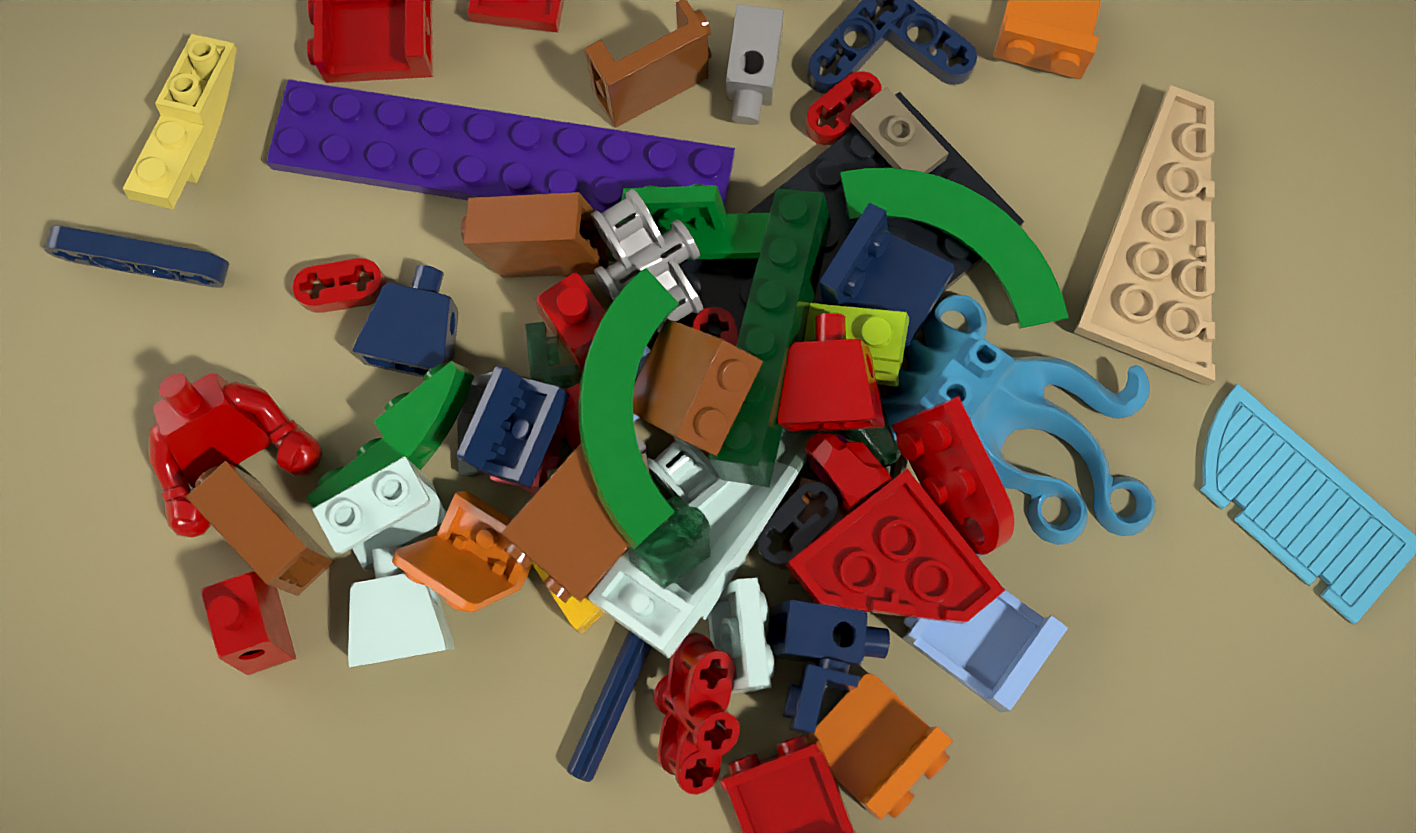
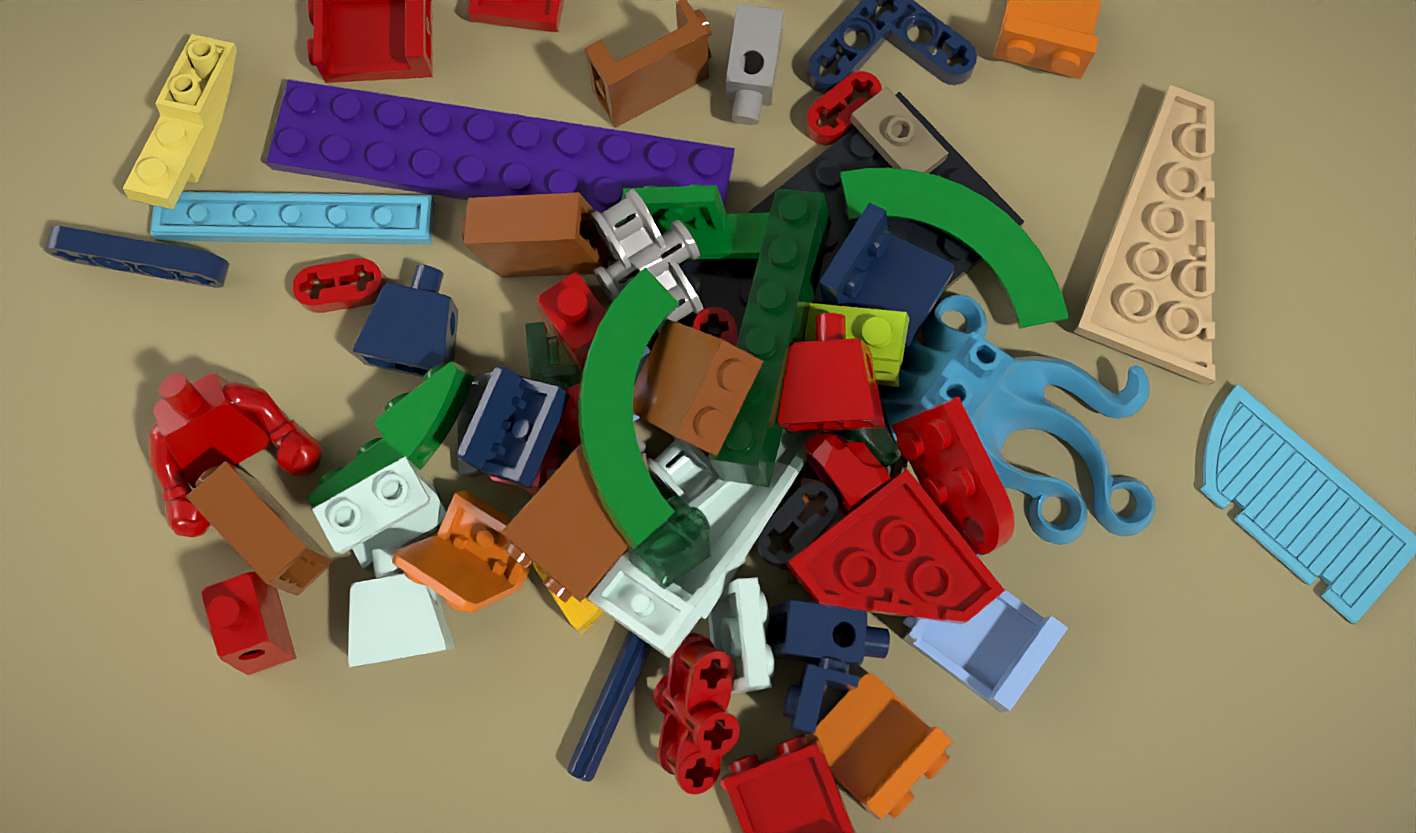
none -> medium azure tile [150,192,435,245]

